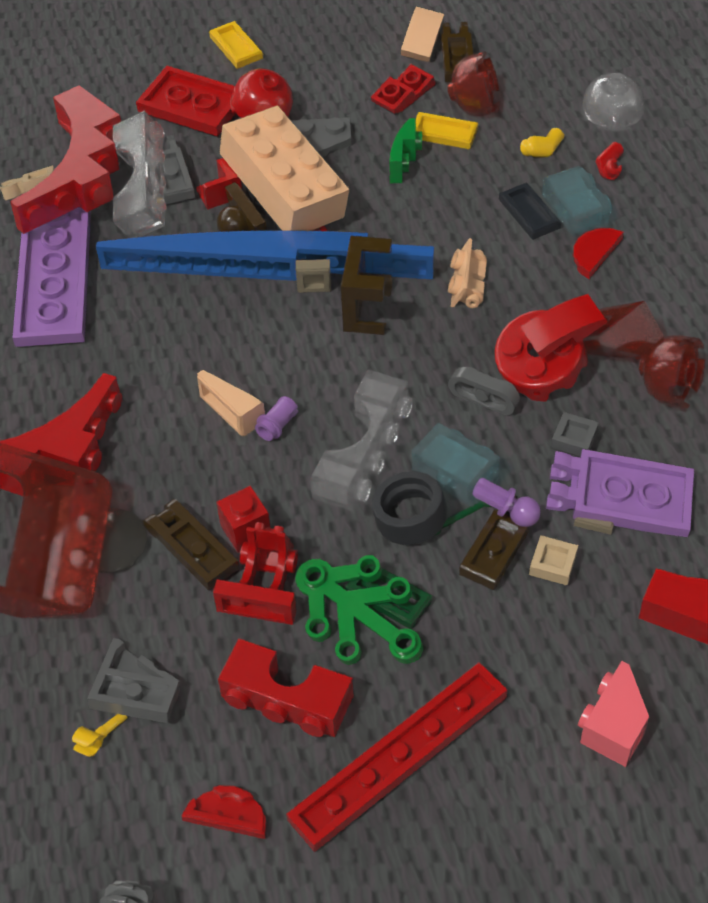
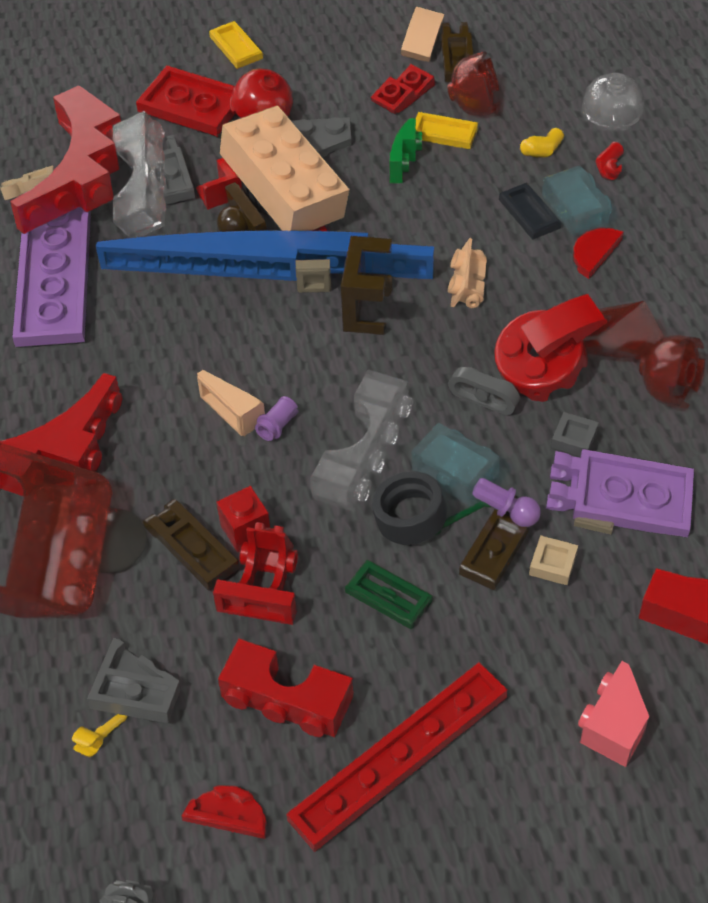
green plant [296,555,423,665] -> none

